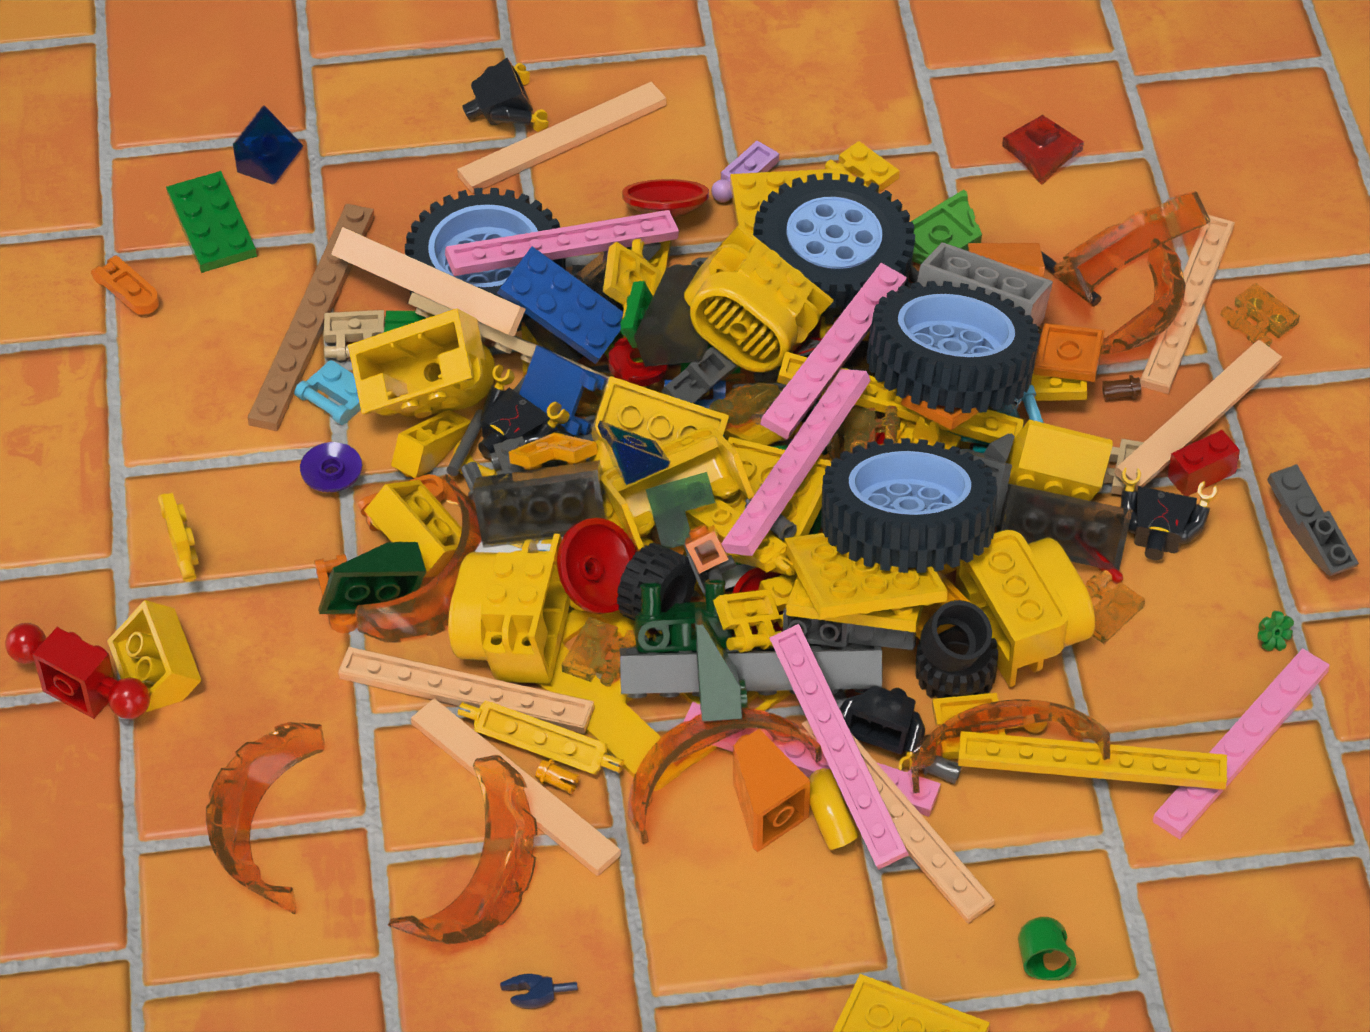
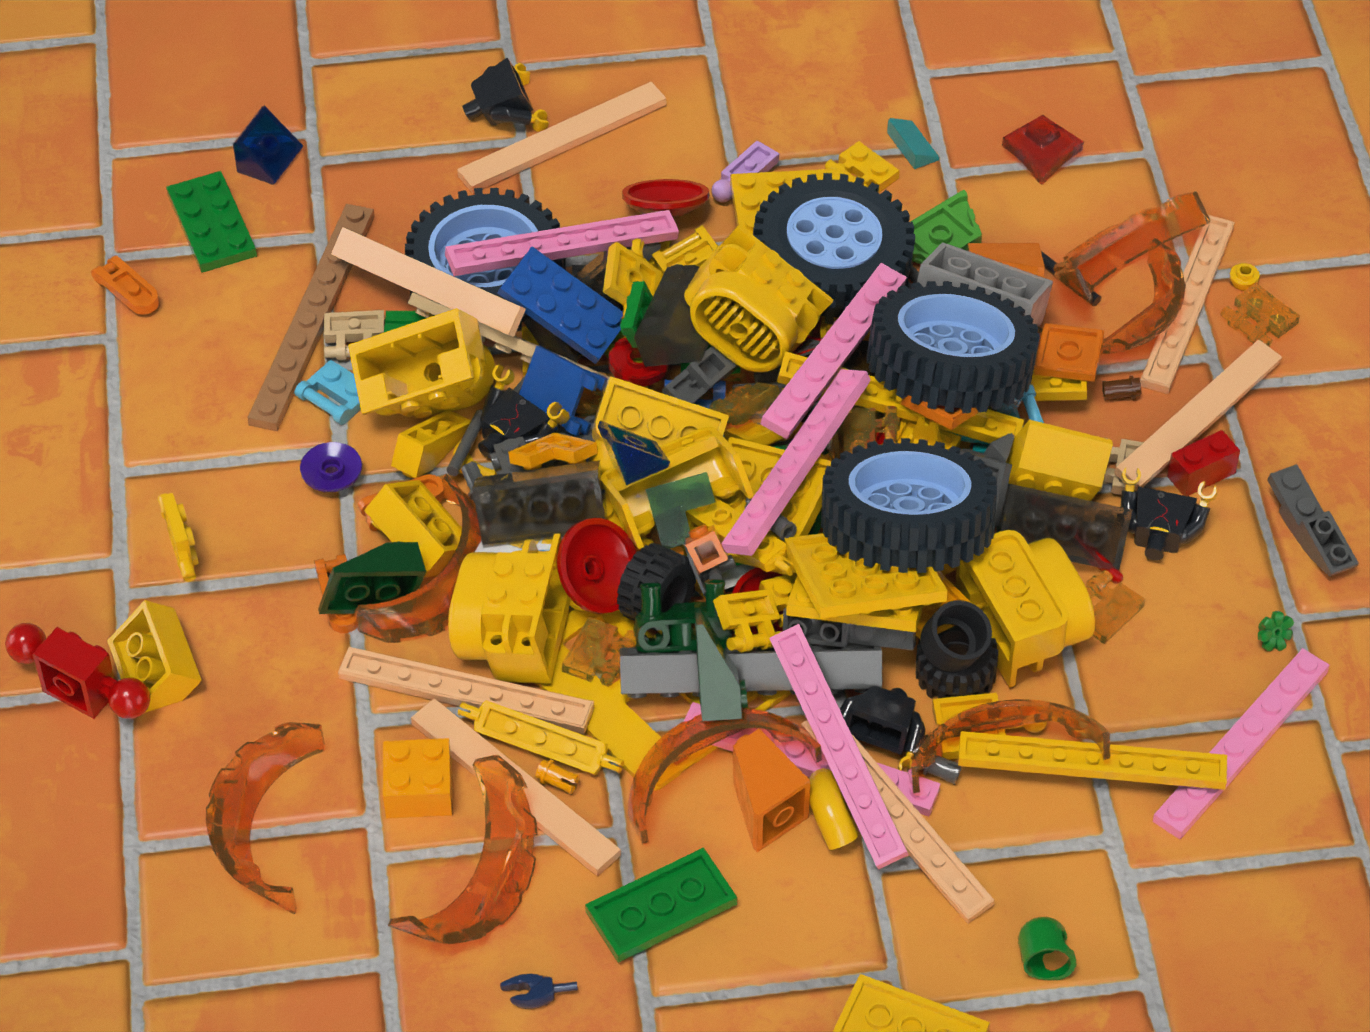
none -> light orange brick [383,738,452,819]
none -> green plate [585,847,737,963]
none -> yellow plate [651,225,718,288]
none -> teal slope [887,118,939,169]
none -> yellow plate [1230,263,1260,291]

